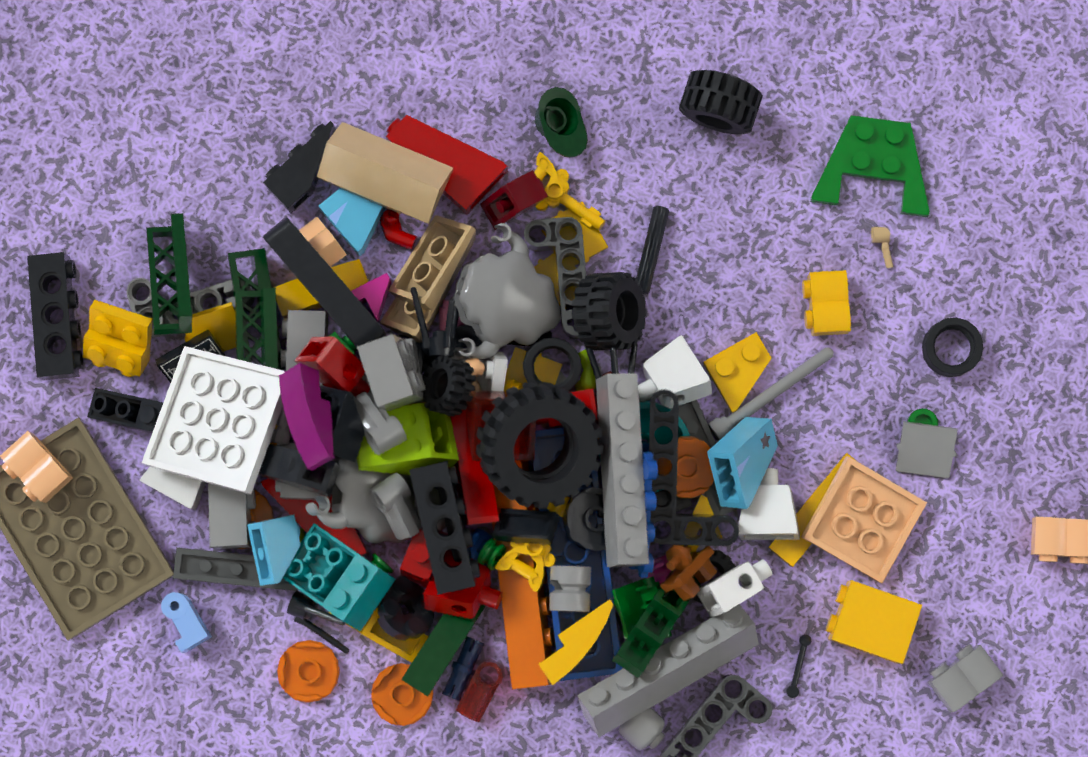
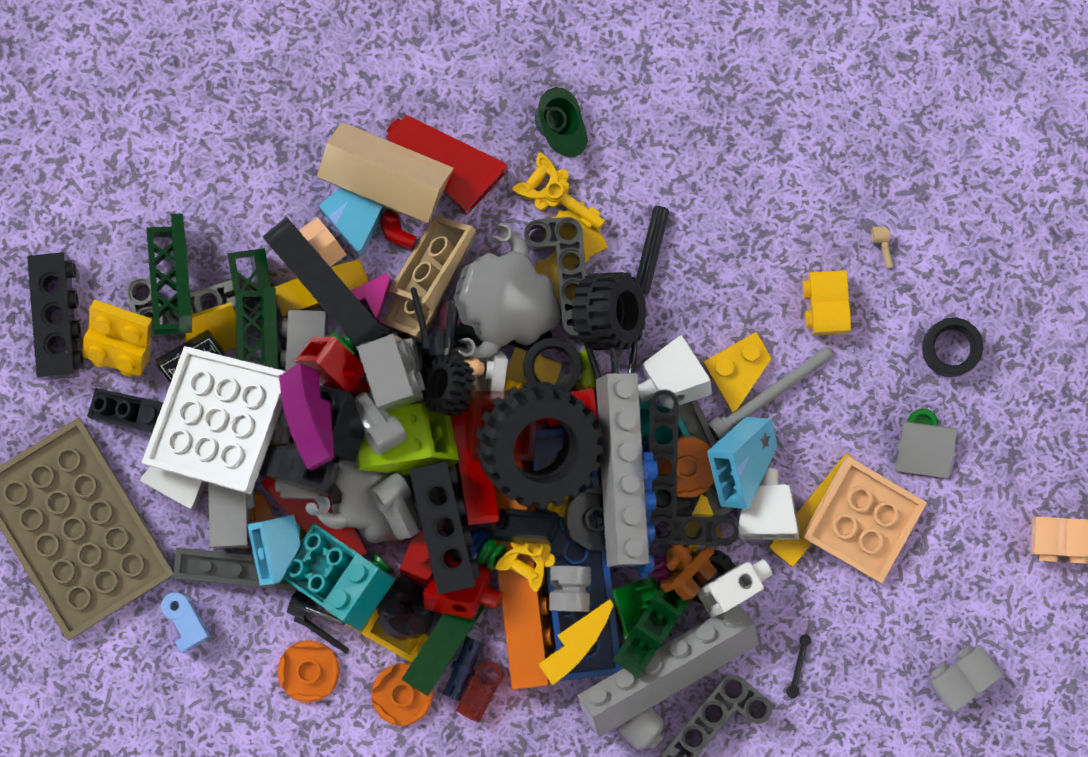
light nougat brick [0,431,73,503] -> none
black slope [263,121,336,214] -> none
dark red slope [480,170,548,230] -> none
black tyre [679,70,763,134] -> none
green wing [810,115,930,217] -> none
yellow brick [825,580,922,664] -> none

